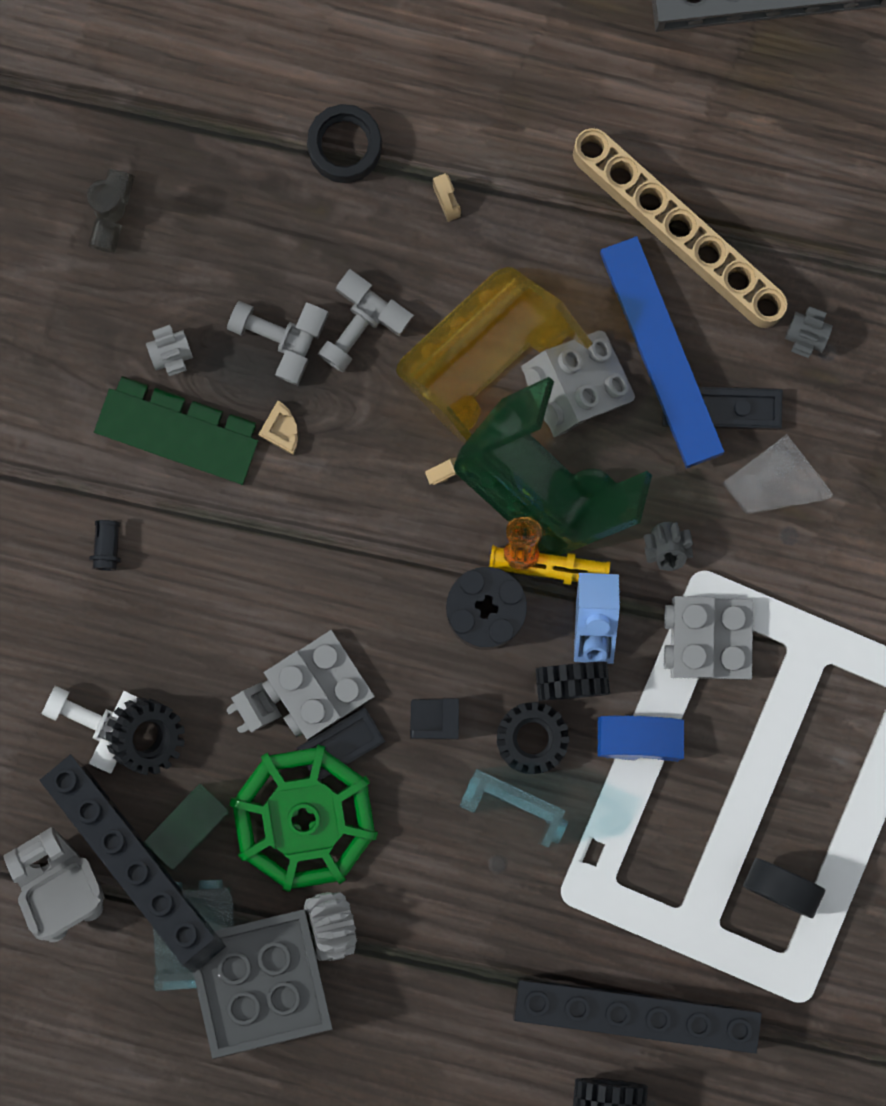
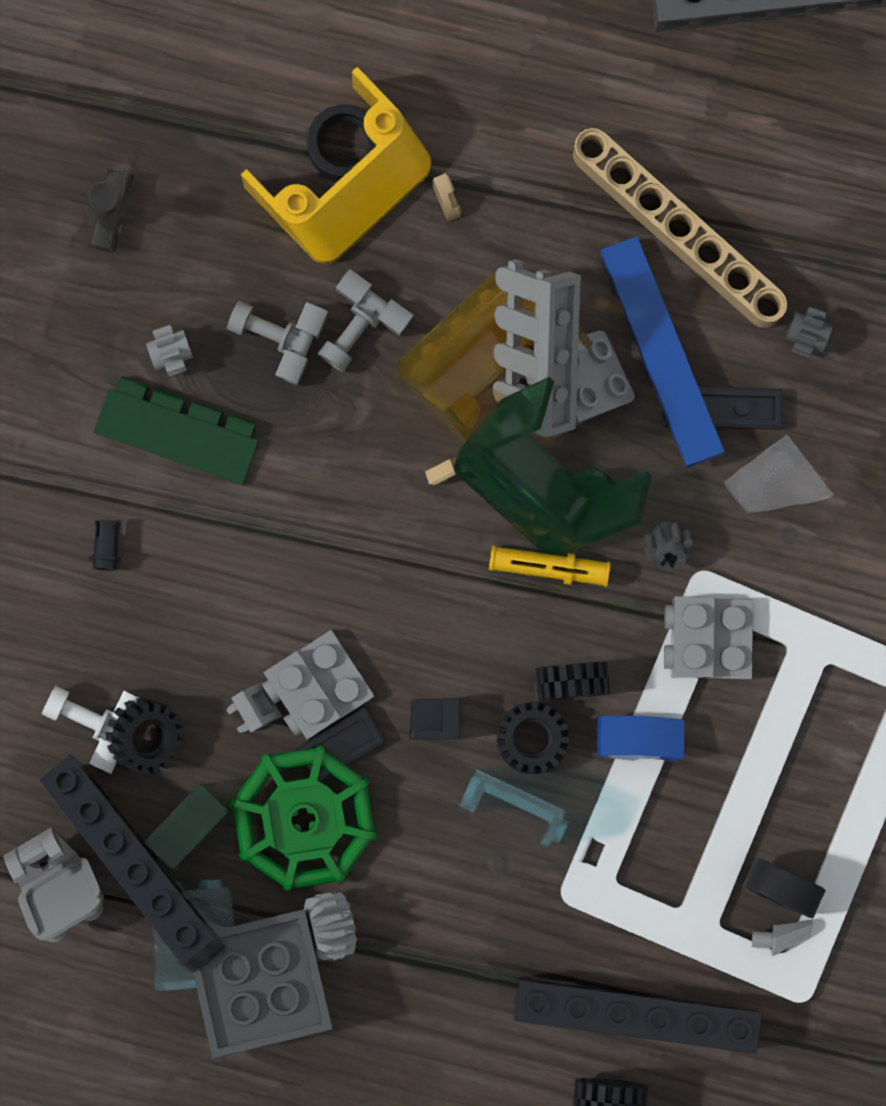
tan tile [258,401,298,455] -> none
black brick [446,567,527,650] -> none
clear orange bush [504,517,542,570] -> none
light blue slope [574,573,620,664] -> none
none -> yellow windscreen [241,67,431,264]
none -> light grey fence [493,259,581,438]
none -> light grey bar [752,919,813,956]

